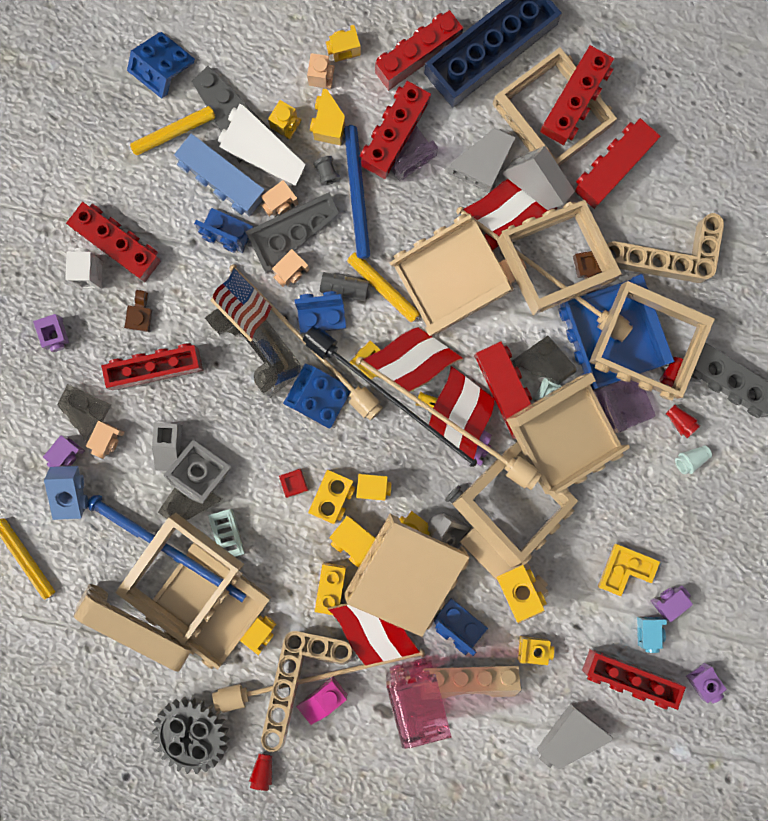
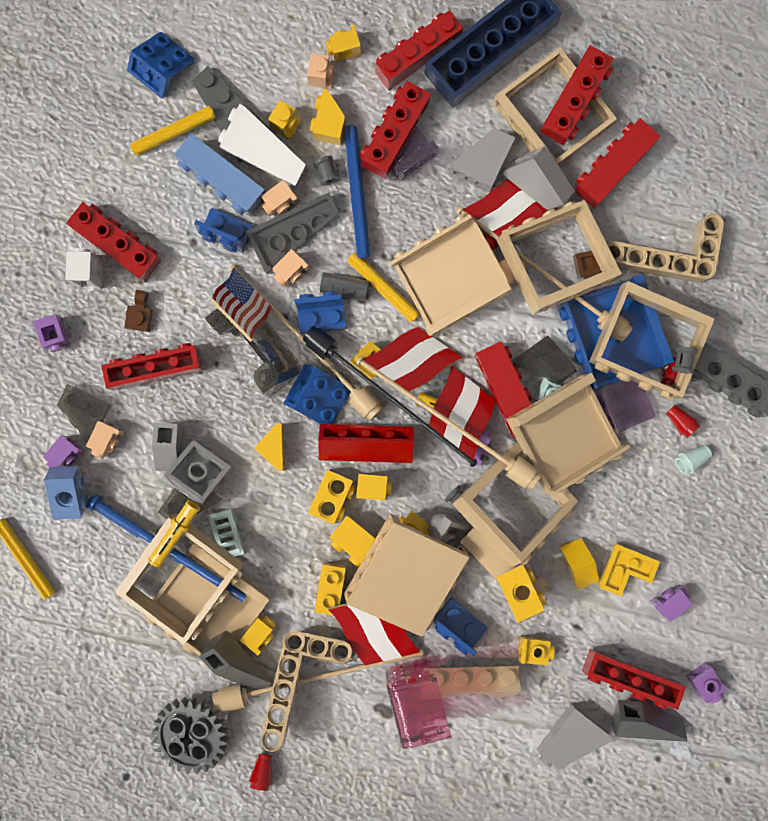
tan beam [74,584,192,672] -> none
red tile [279,468,309,498] -> none
dark pink slope [296,676,348,725] -> none
medium azure brick [637,617,667,653] -> none
none -> yellow pin [147,500,200,568]
none -> dark grey slope [199,630,273,690]
none -> yellow slope [254,423,285,471]
none -> red brick [318,424,414,463]
none -> yellow slope [559,538,599,590]
none -> dark grey slope [613,700,688,742]
none -> dark grey bush [672,346,698,374]

